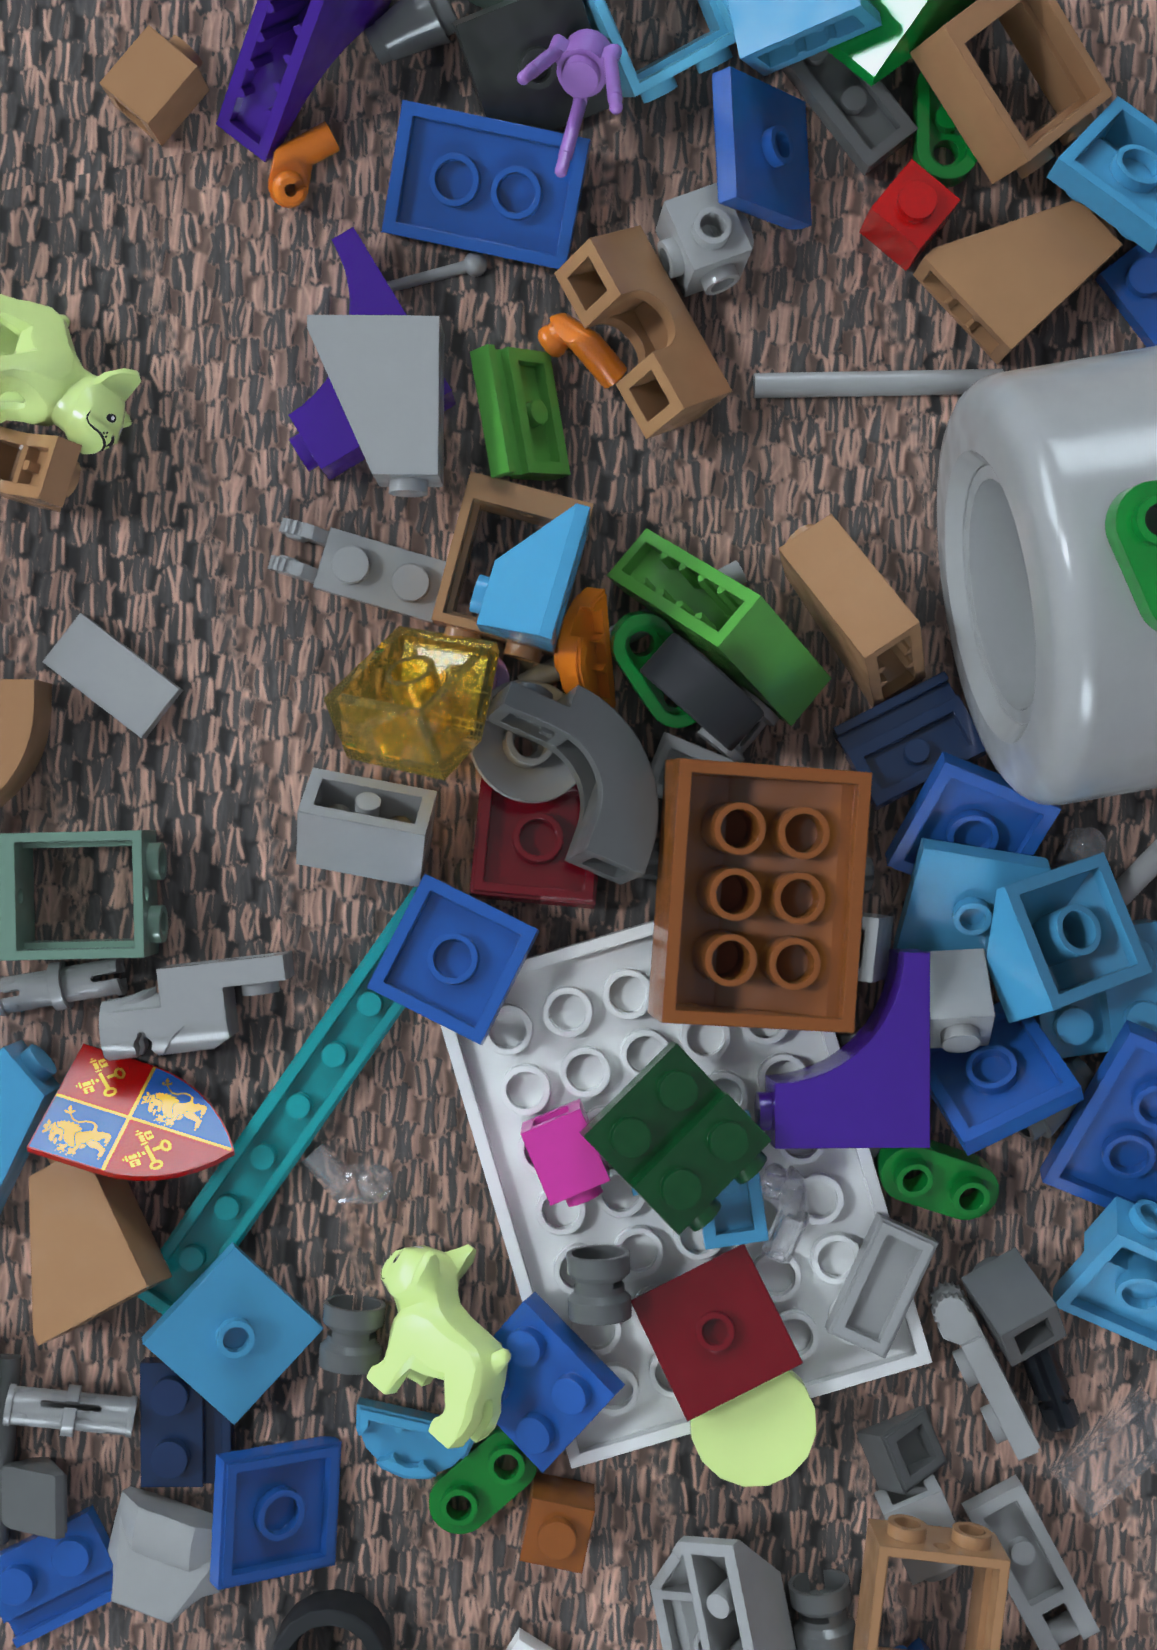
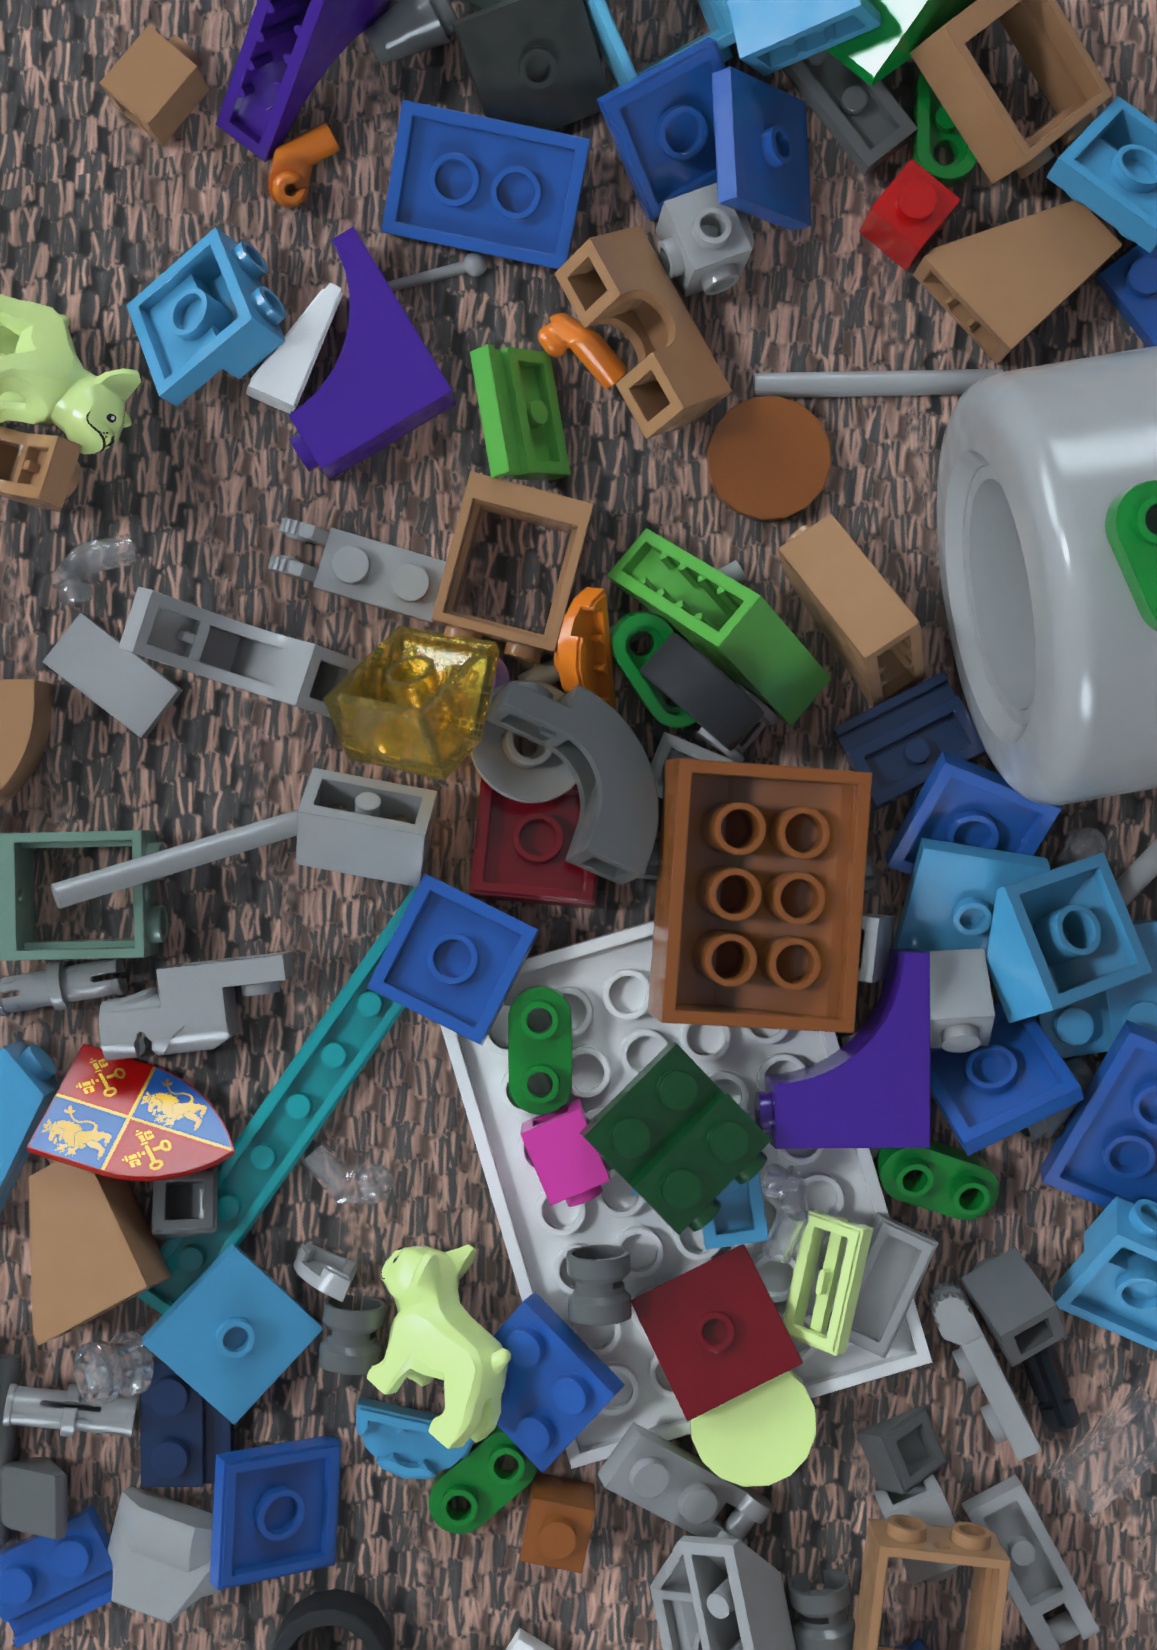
light grey slope [307,315,445,497] -> none
dark azure slope [469,503,590,653] -> none
medium lavender plant [517,28,623,178] -> none
none -> light grey bar [51,810,298,909]
none -> clear arm [52,534,136,607]
none -> clear wheel [74,1331,153,1407]
none -> light grey arch [118,586,362,722]
none -> dark azure plate [126,227,287,407]
none -> dark grey slope [152,1168,219,1240]
none -> white slope [246,283,343,414]
none -> light grey tile [293,1242,358,1302]
none -> green plate [508,985,572,1115]
none -> blue plate [596,37,726,221]
none -> light grey plate [598,1422,773,1545]
none -> dark orange tile [706,396,831,523]
none -> yellowish green tile [783,1209,873,1356]

